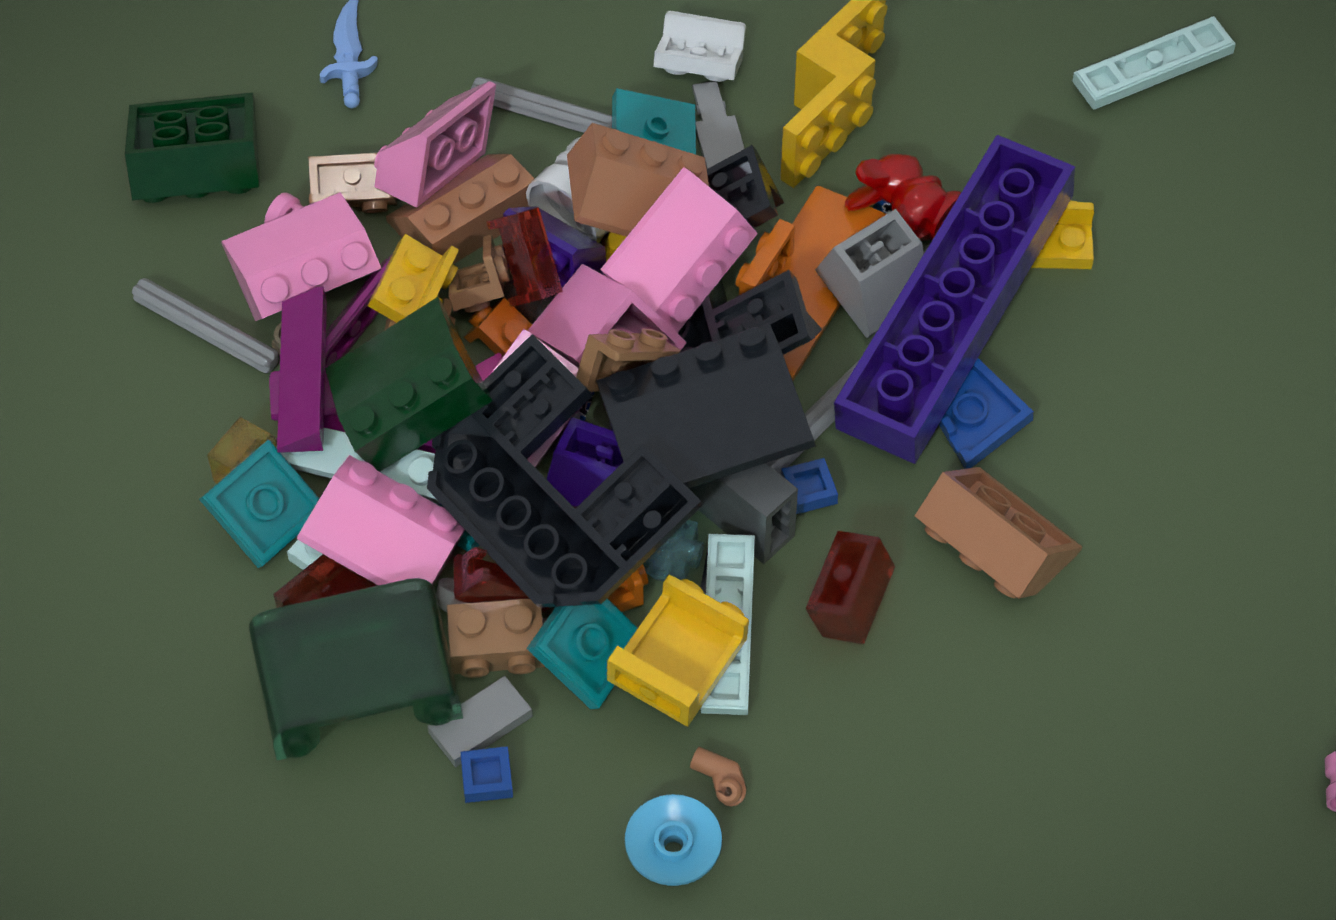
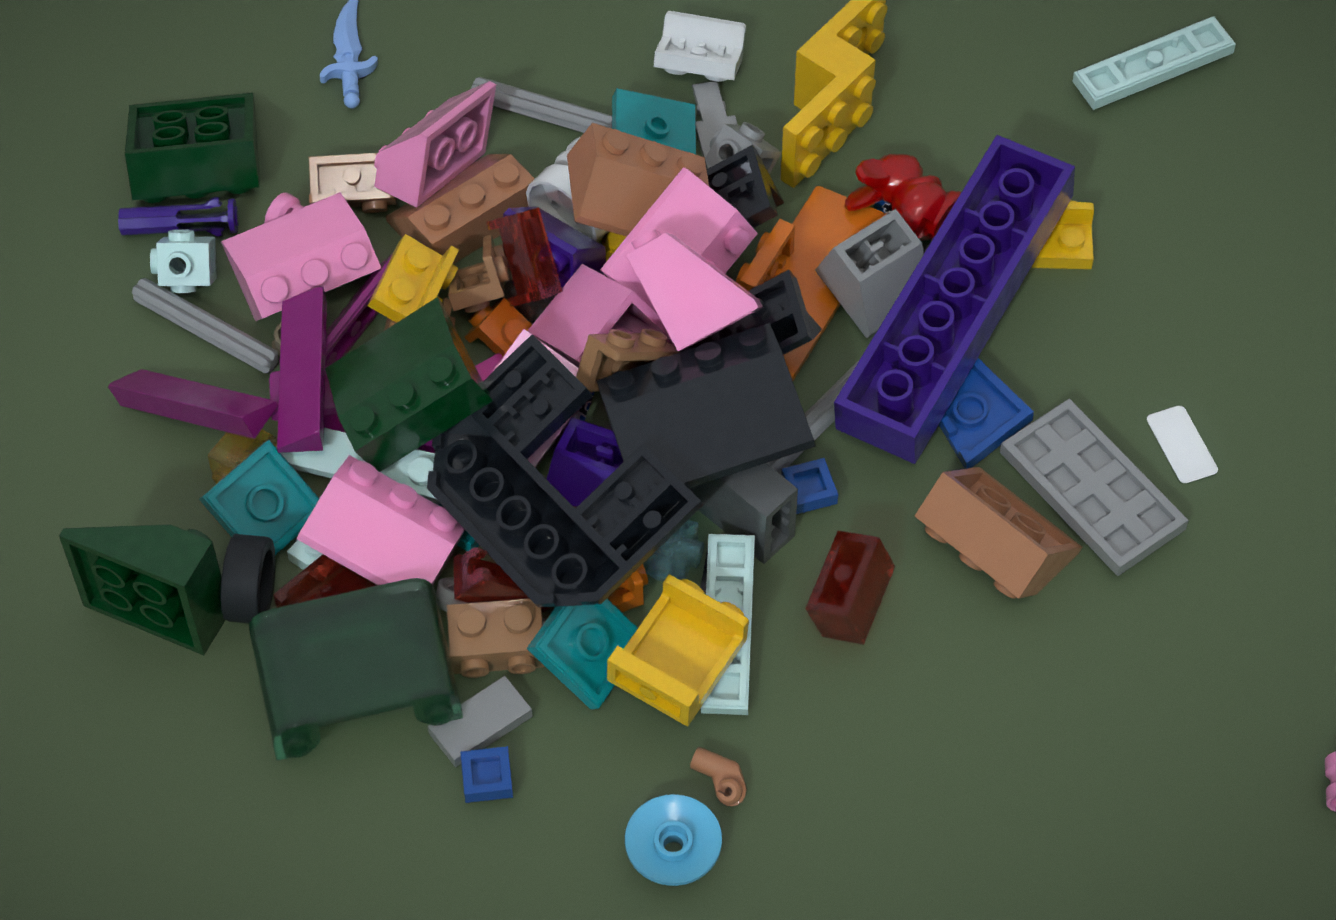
none -> dark green slope [59,524,225,656]
none -> magenta slope [108,369,278,439]
none -> dark purple piece [118,197,239,237]
none -> light aqua brick [150,229,217,293]
none -> black tyre [221,534,276,624]
none -> bright pink slope [626,230,763,352]
none -> light grey brick [705,122,782,174]
none -> light grey plate [1000,398,1189,576]
none -> white sticker [1147,406,1218,483]

